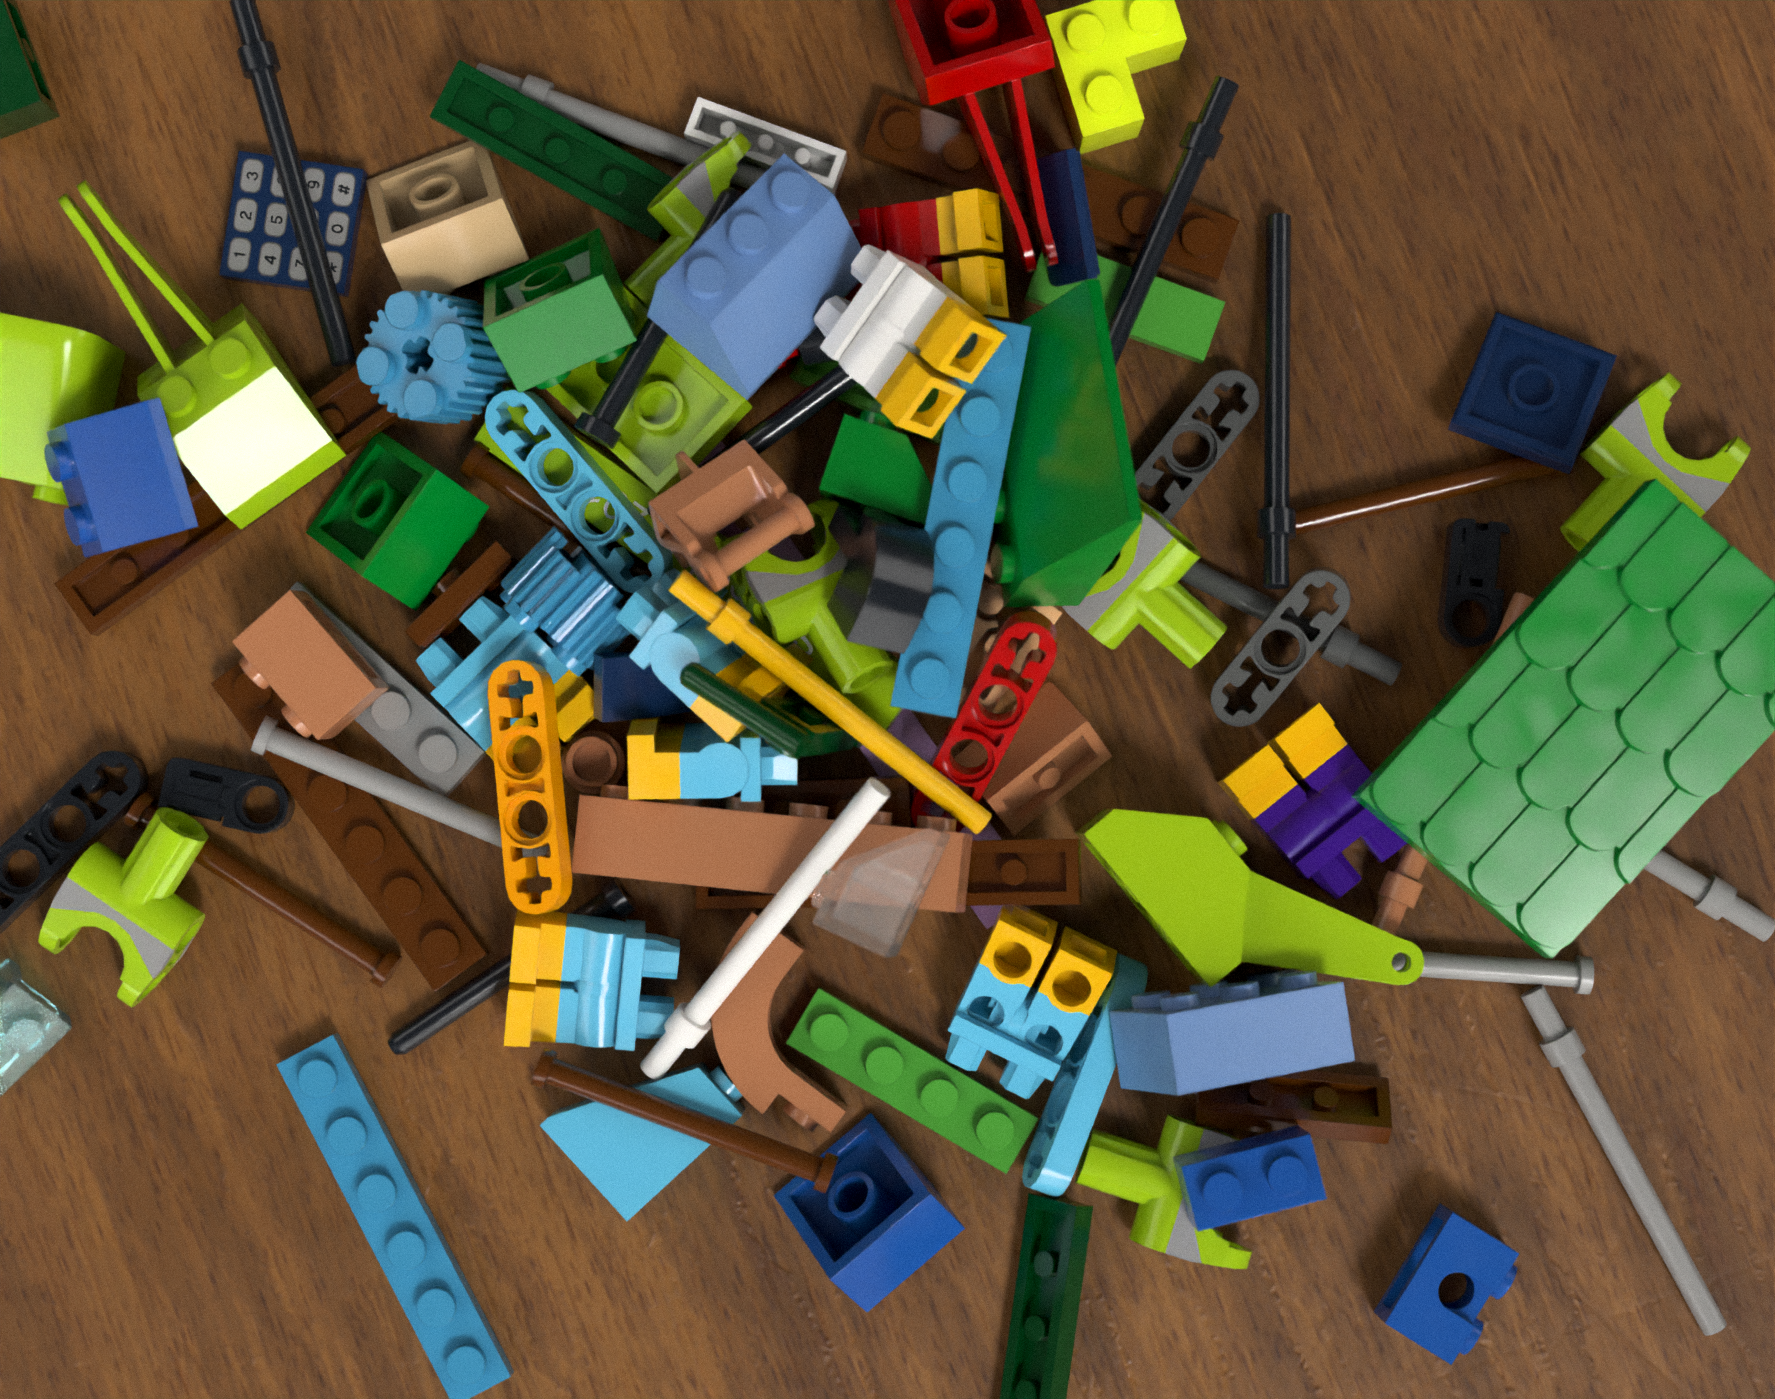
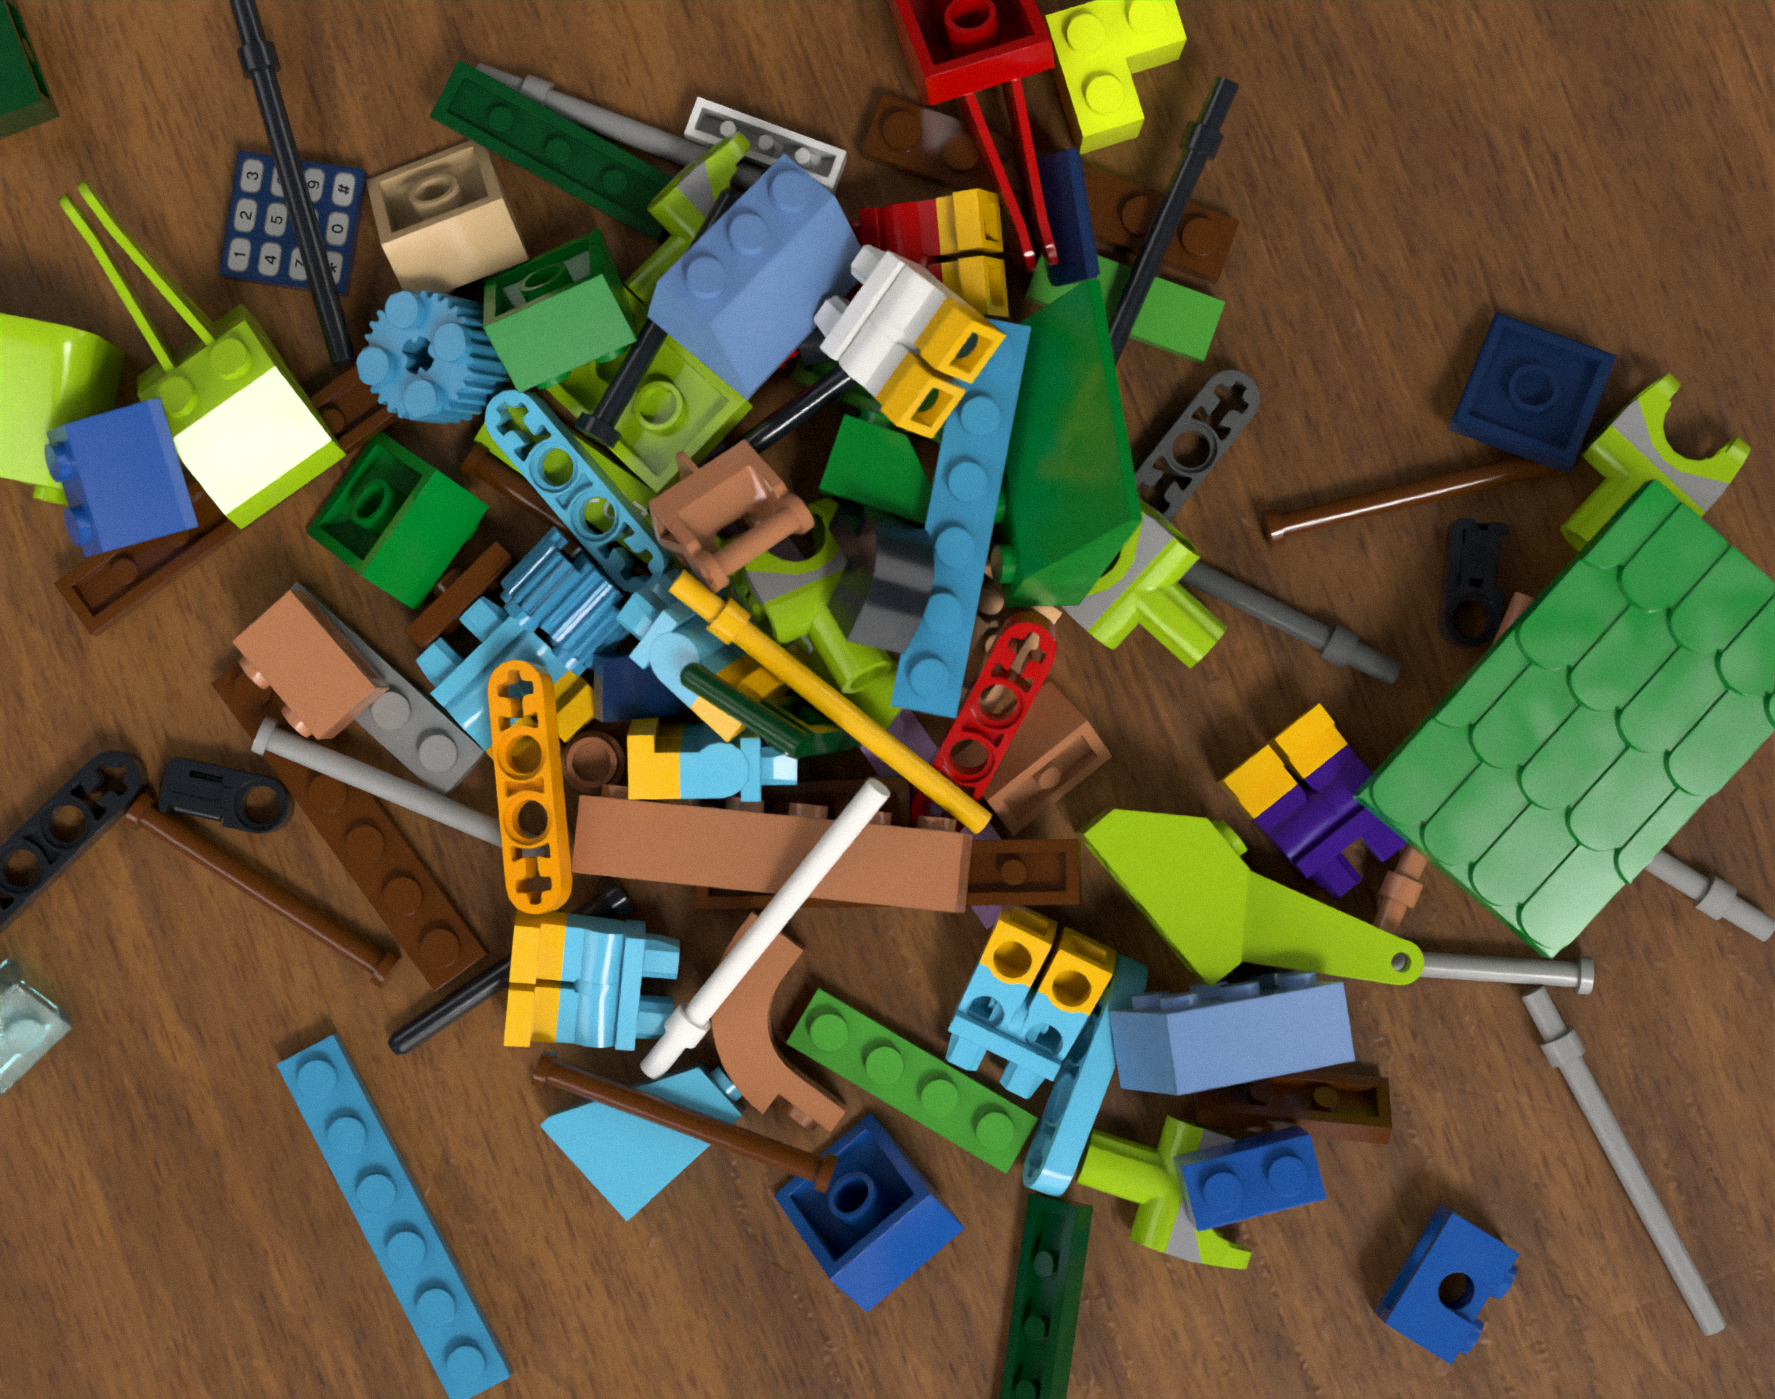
lime connector [38,807,209,1008] -> none
clear slope [812,828,951,958] -> none
dark grey beam [1211,567,1351,727] -> none
black bar [1257,213,1296,589] -> none

